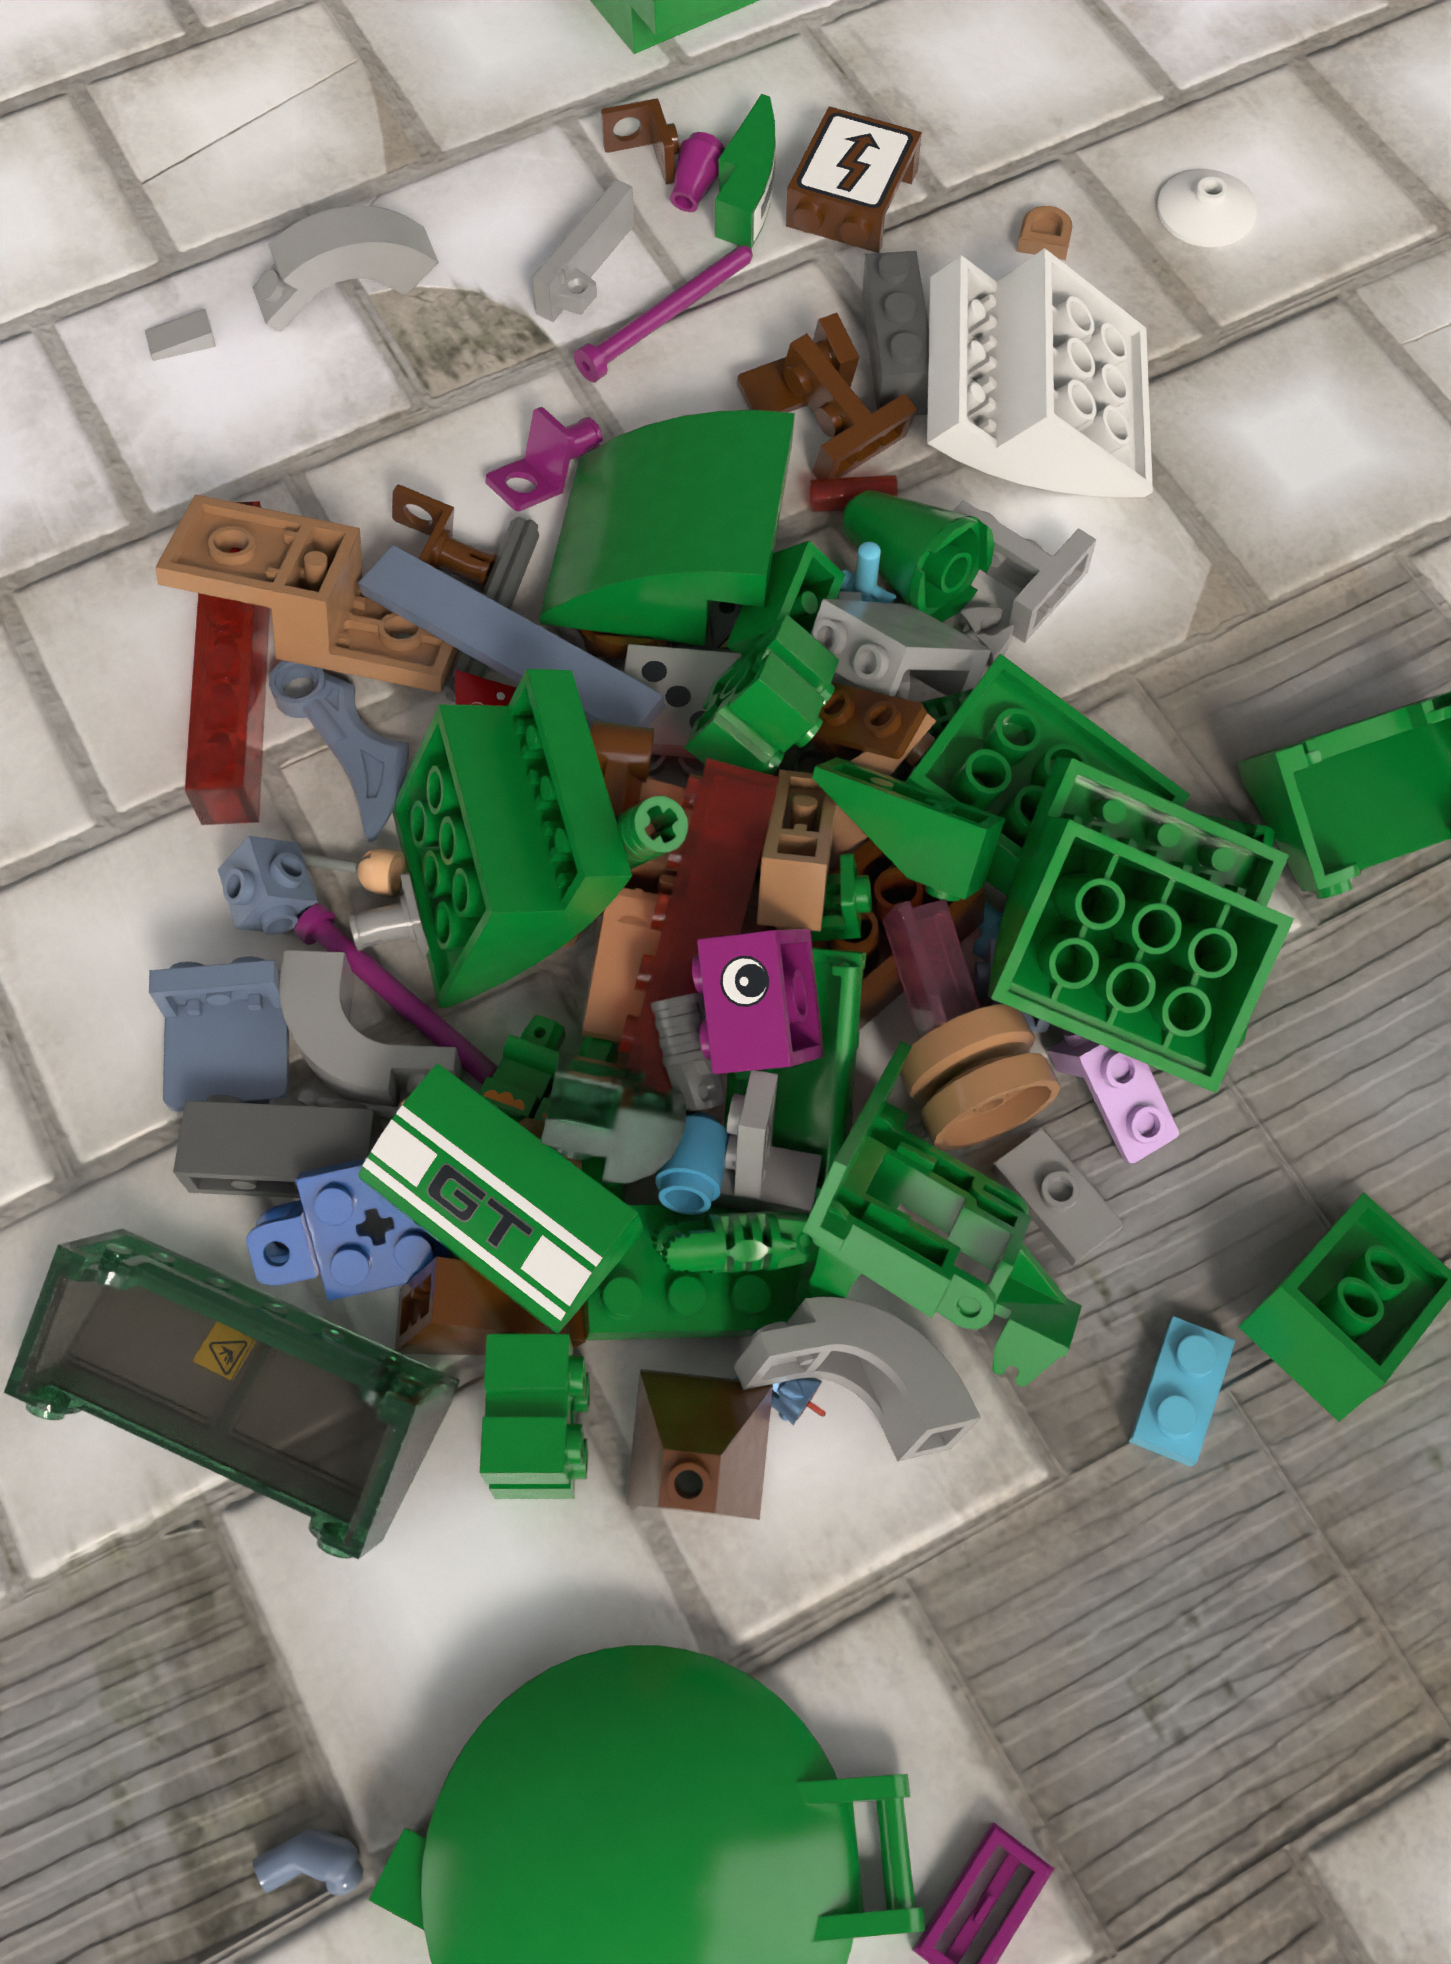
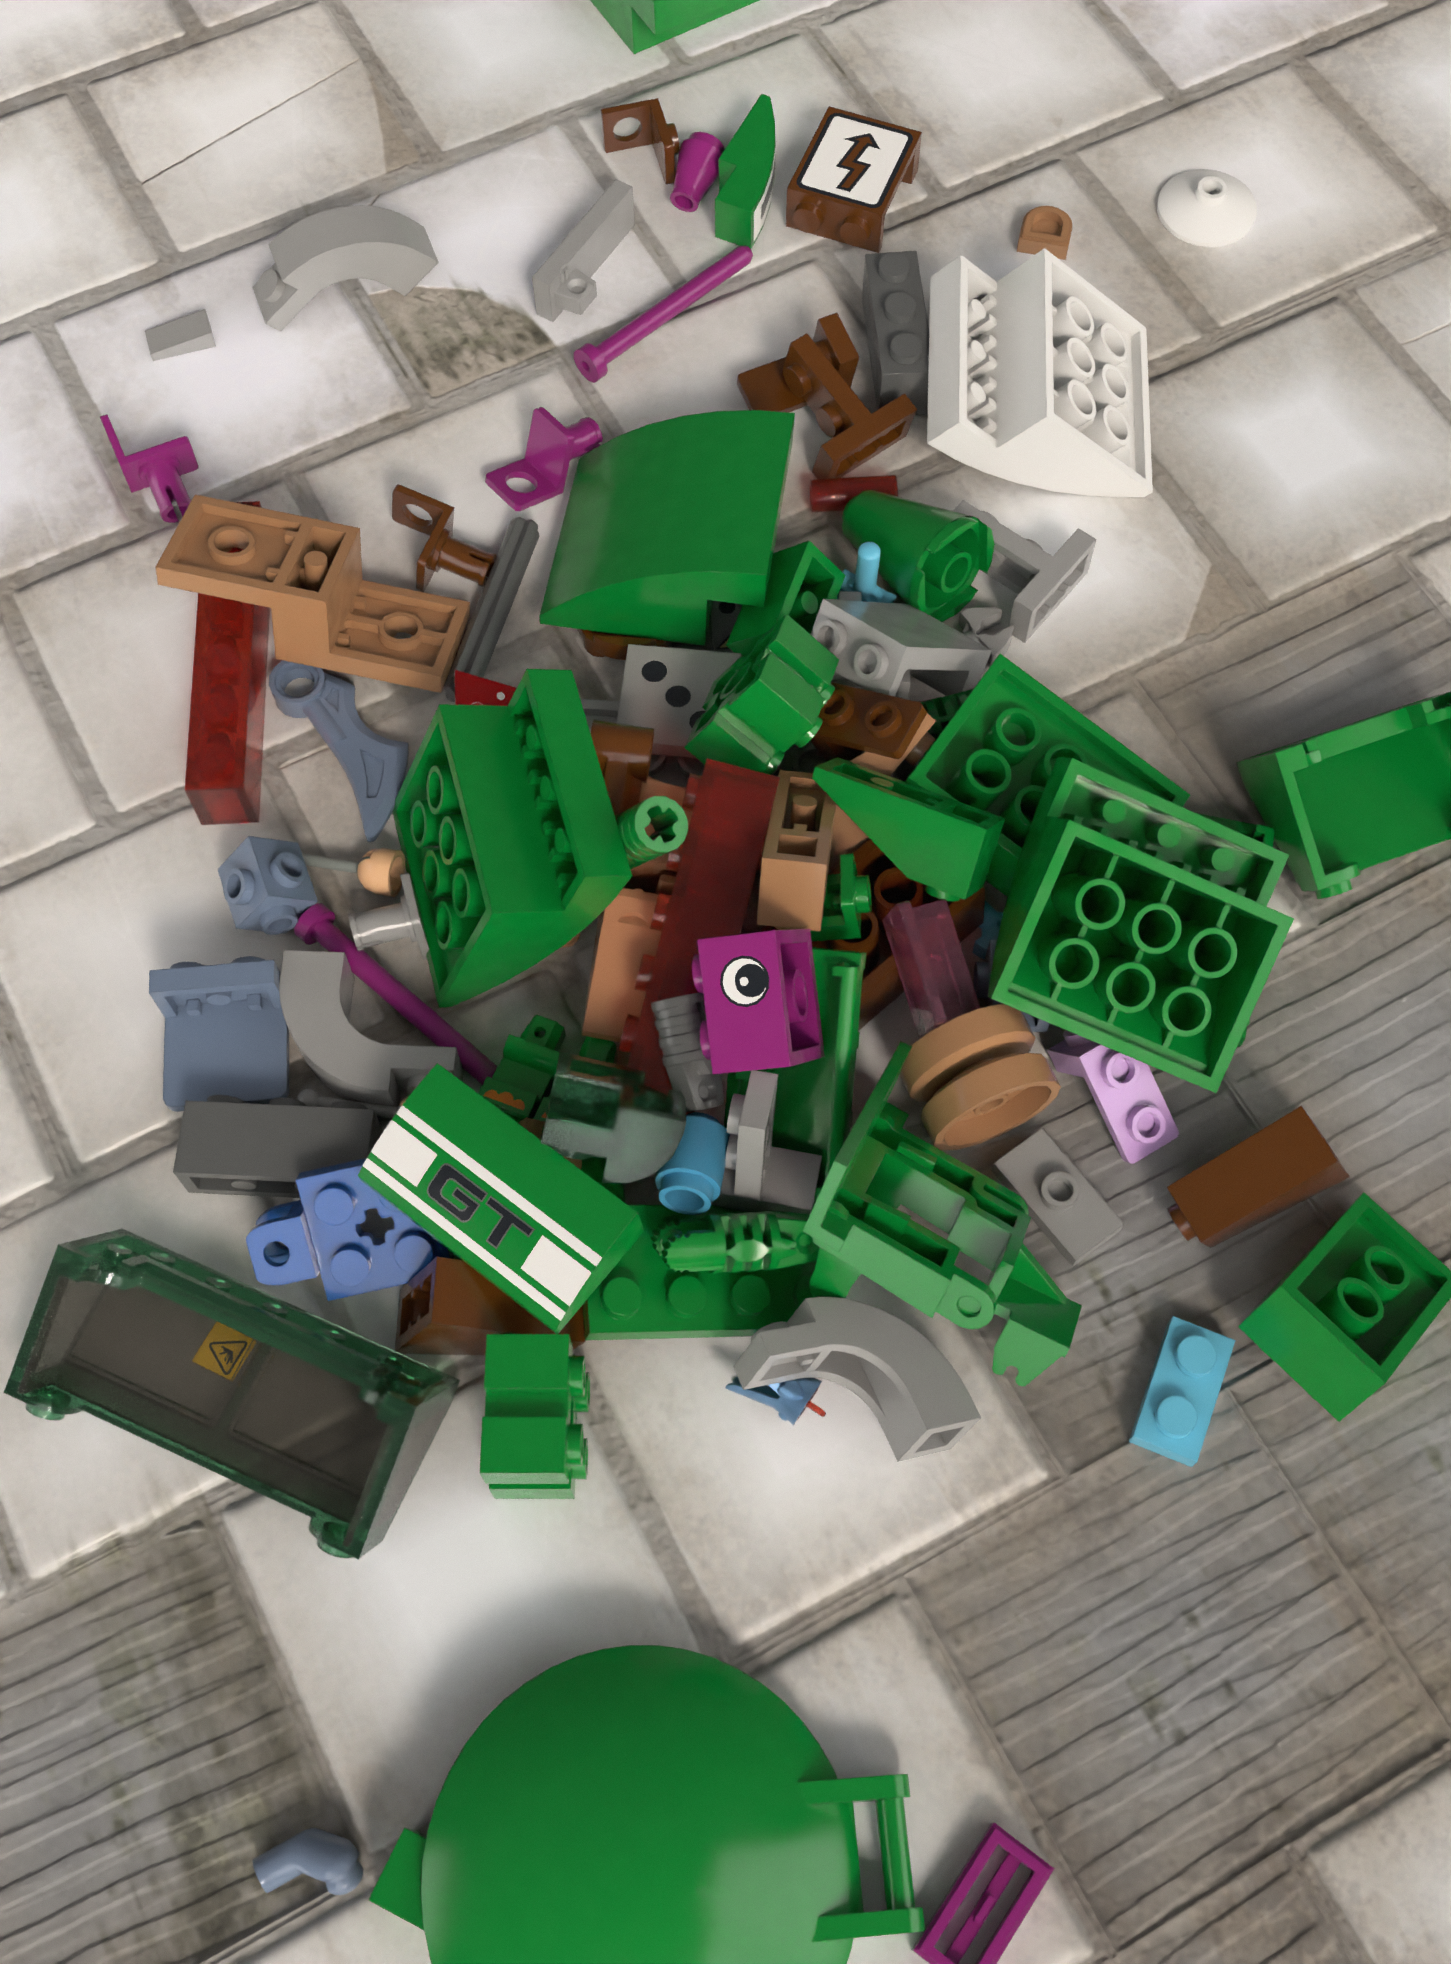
sand blue tile [358,545,665,727] -> none
reddish brown slope [626,1369,773,1520] -> none
none -> magenta bracket [100,414,199,523]
none -> reddish brown slope [1167,1106,1350,1248]

